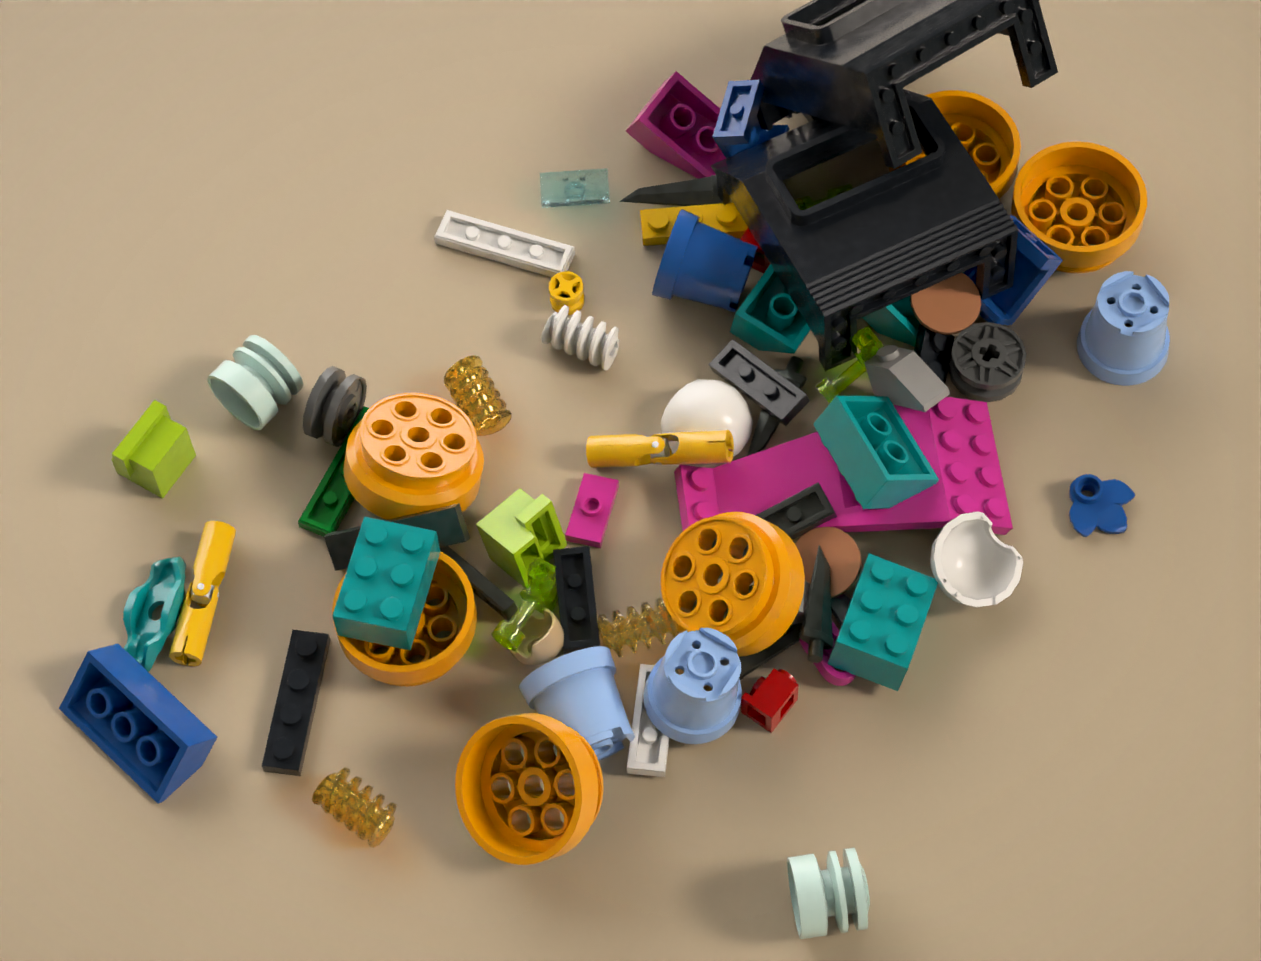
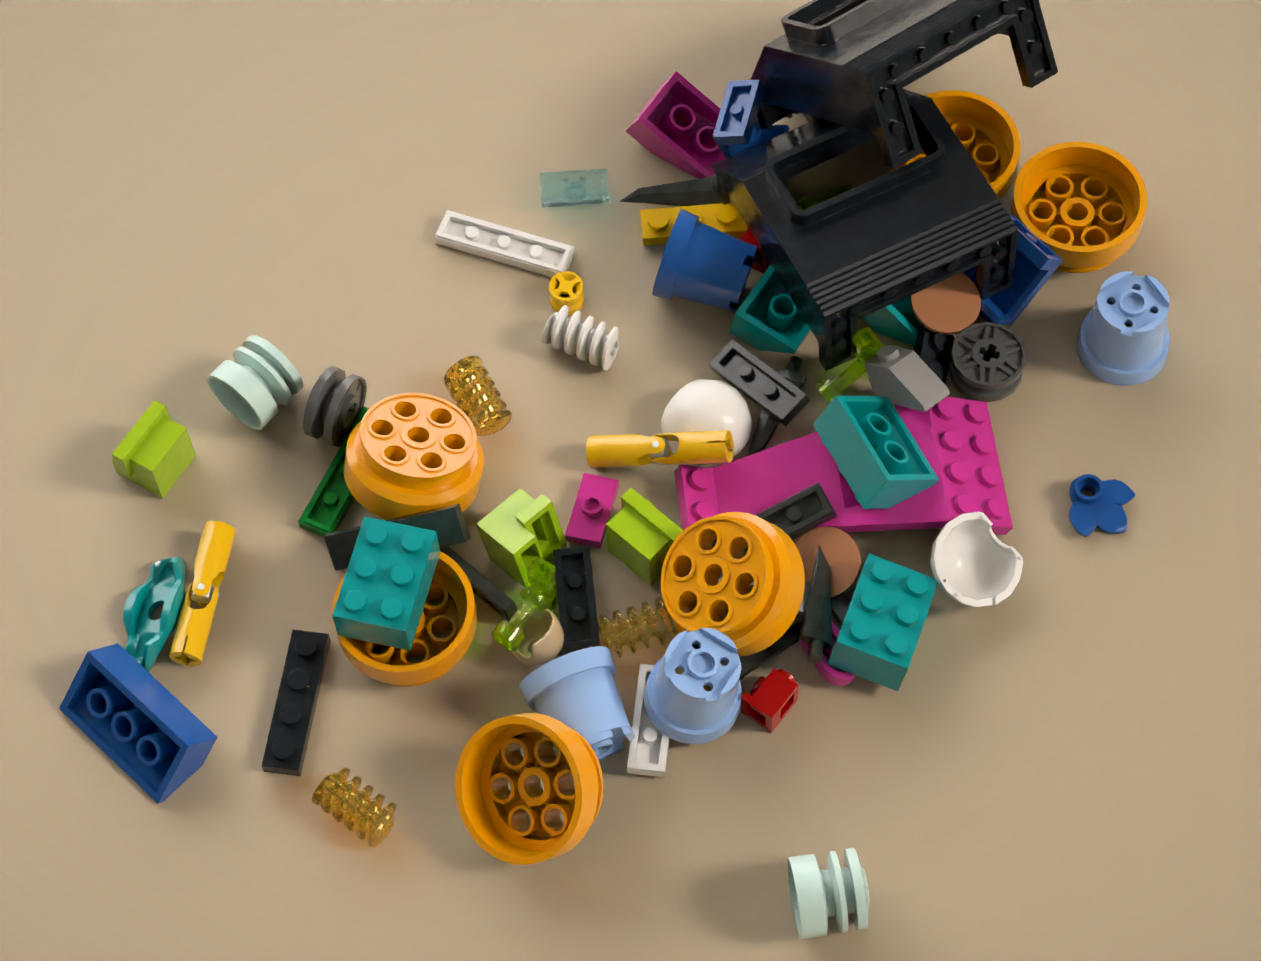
none -> lime plate [606,487,684,586]

